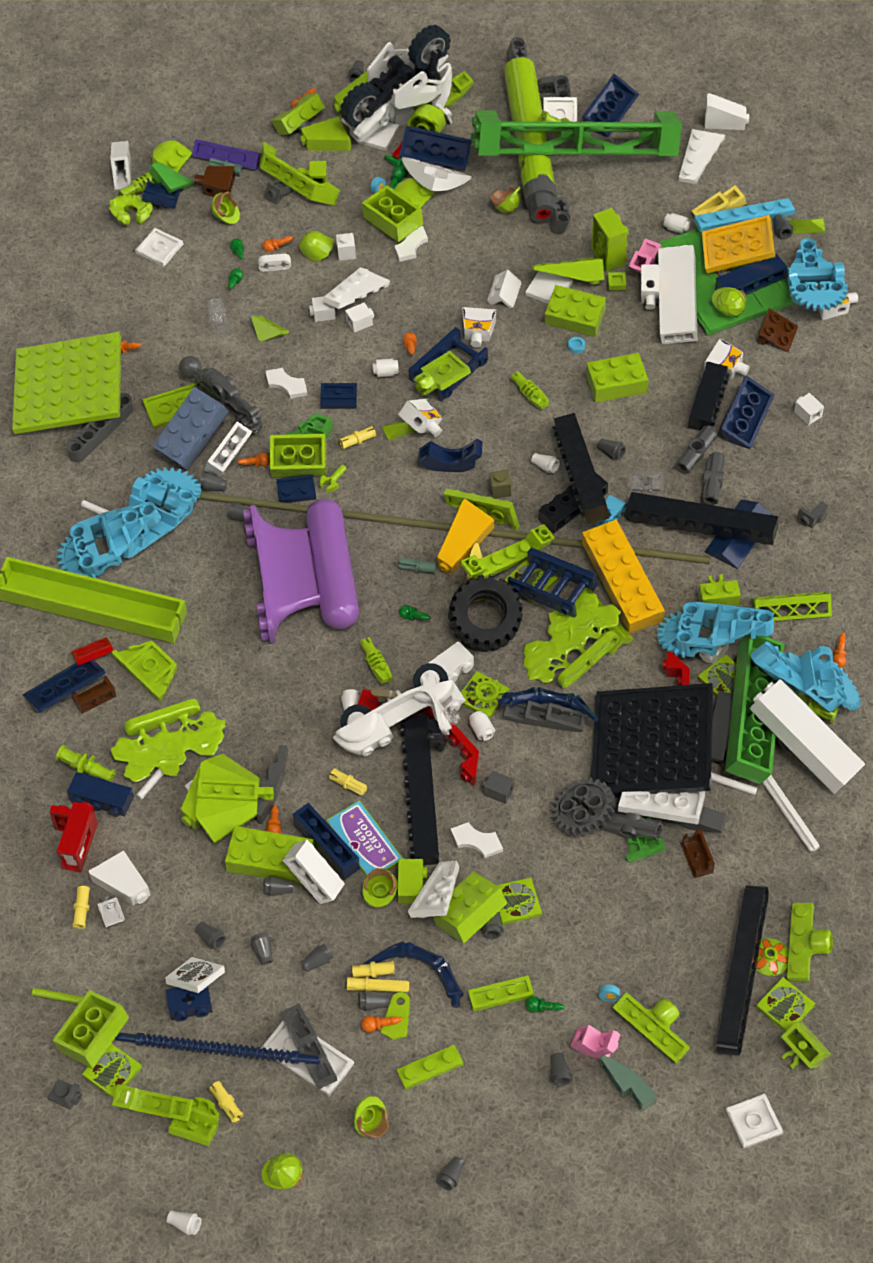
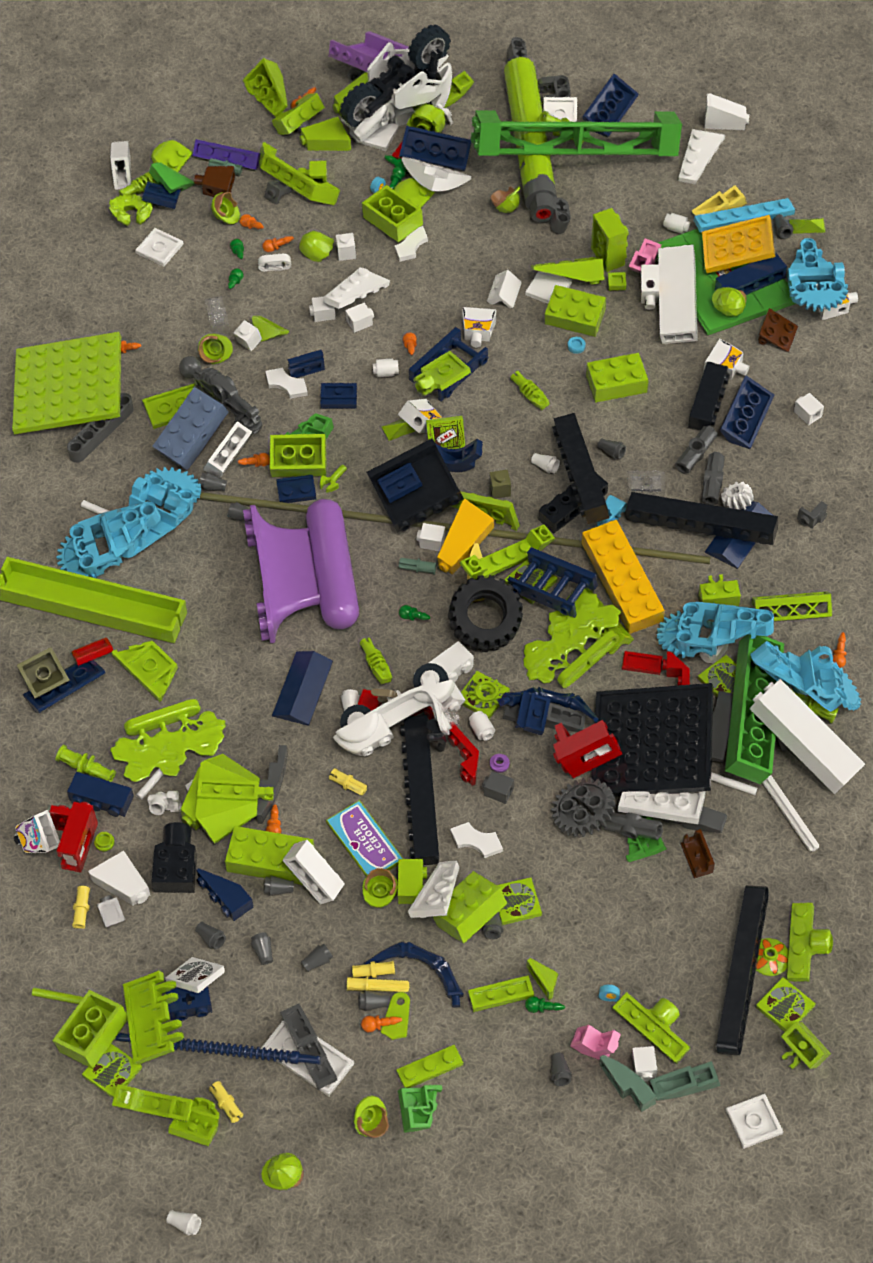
dark grey bracket [47,1079,82,1110] -> none
reddish brown hinge [71,676,117,714] -> none
dark blue brick [293,802,360,880] -> none
light yellow pin [338,426,376,450] -> none
dark grey cone [437,1157,465,1191] -> none
none -> white torso [14,810,60,853]
none -> olive slope [17,647,70,699]
none -> lime plate [94,832,115,852]
none -> lime hinge [123,971,184,1064]
none -> white plate [148,791,182,815]
none -> black brick [151,822,197,893]
none -> dark blue slope [196,868,254,921]
none -> lime piece [198,334,233,364]
none -> white brick [233,320,262,351]
none -> orange bar [240,214,264,229]
none -> lime wedge [243,58,288,117]
none -> dark blue slope [272,651,333,726]
none -> dark blue plate [287,349,325,378]
none -> medium lavender panel [329,31,409,72]
none -> black panel [367,438,464,533]
none -> dark blue plate [377,463,423,503]
none -> bright green slope [398,1085,442,1133]
none -> white brick [417,523,445,551]
none -> tile [426,416,465,449]
none -> medium lavender plate [490,754,510,773]
none -> dark blue plate [515,691,551,736]
none -> lime slope [526,958,558,1000]
none -> red brick [553,720,622,779]
none -> red tile [622,651,663,675]
none -> white brick [632,1046,657,1082]
none -> sand green slope [650,1061,721,1101]
none -> white gear [721,482,754,510]

